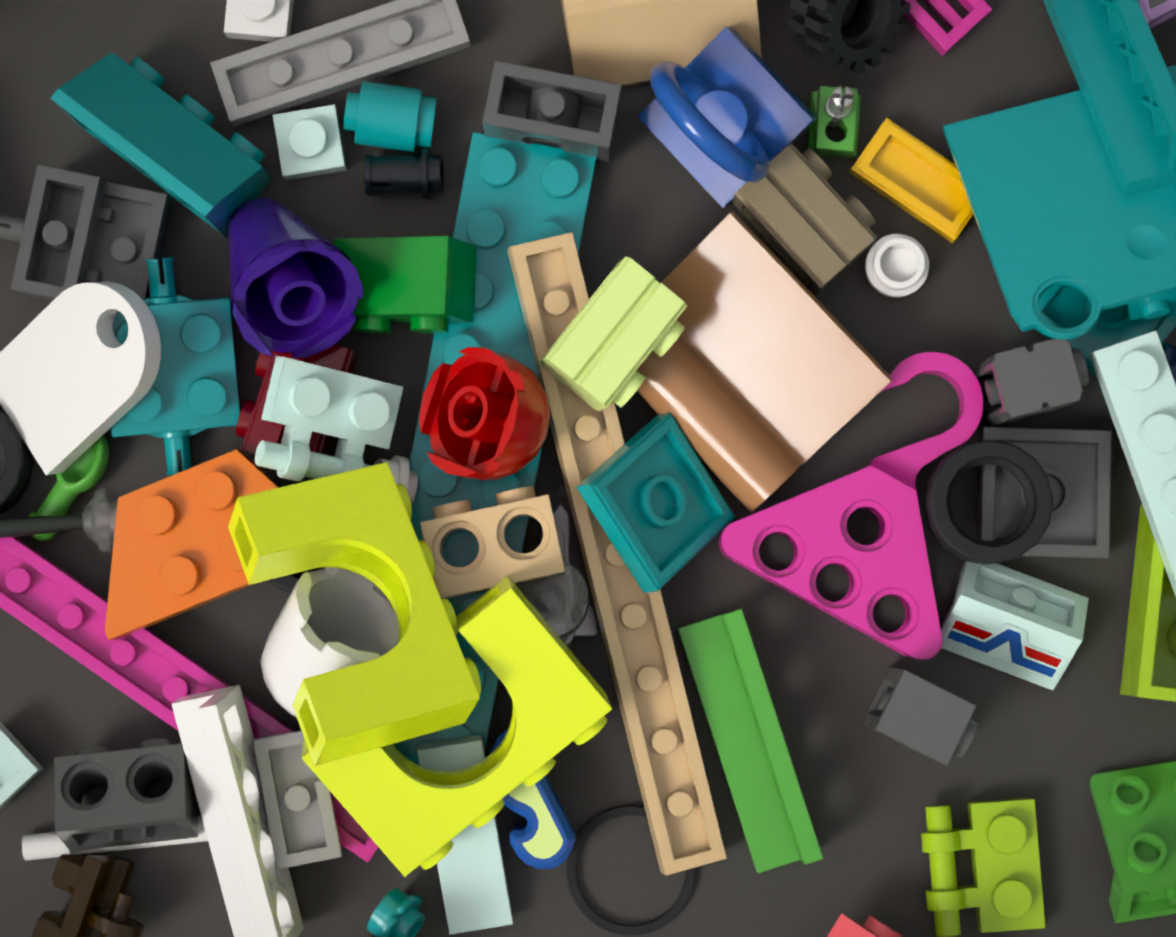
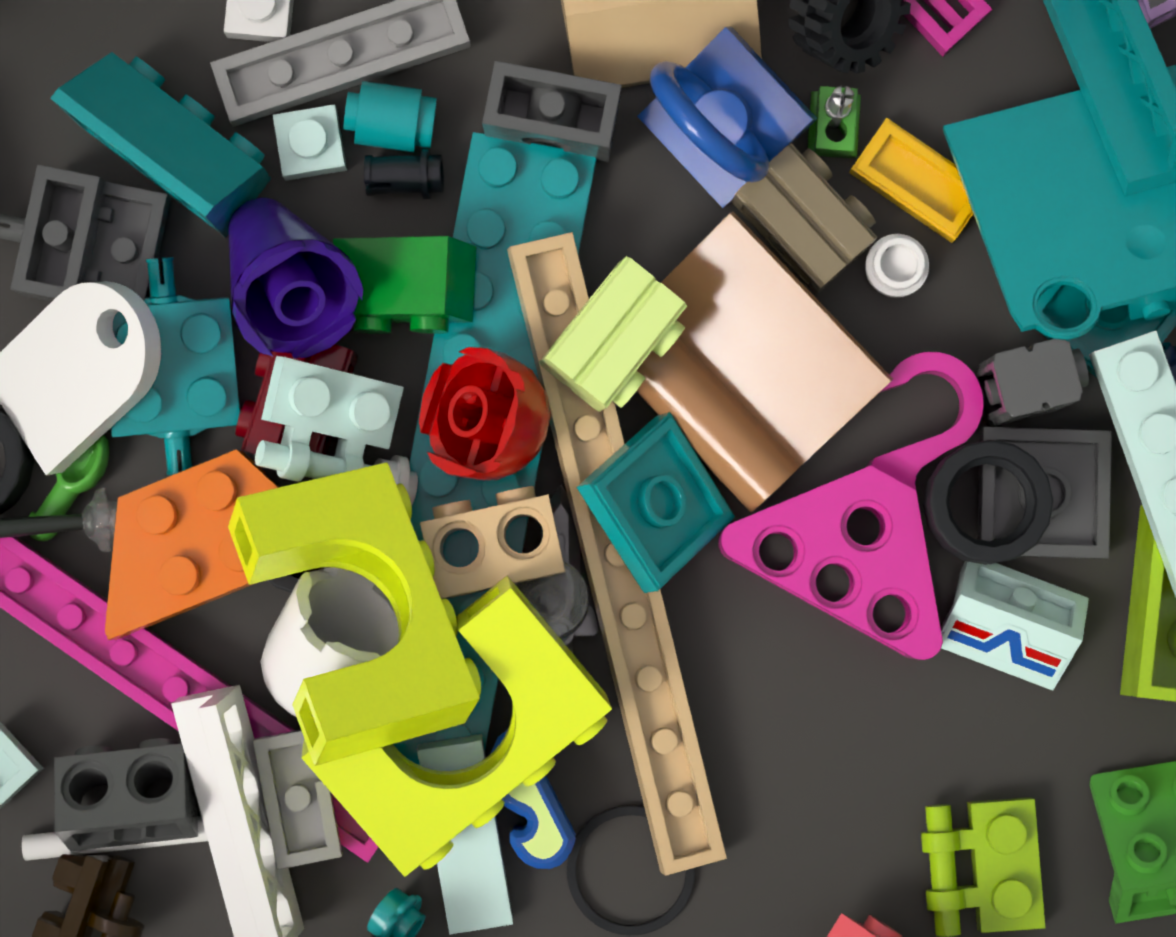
bright green fence [677,609,823,874] -> none
dark grey brick [860,667,978,766] -> none

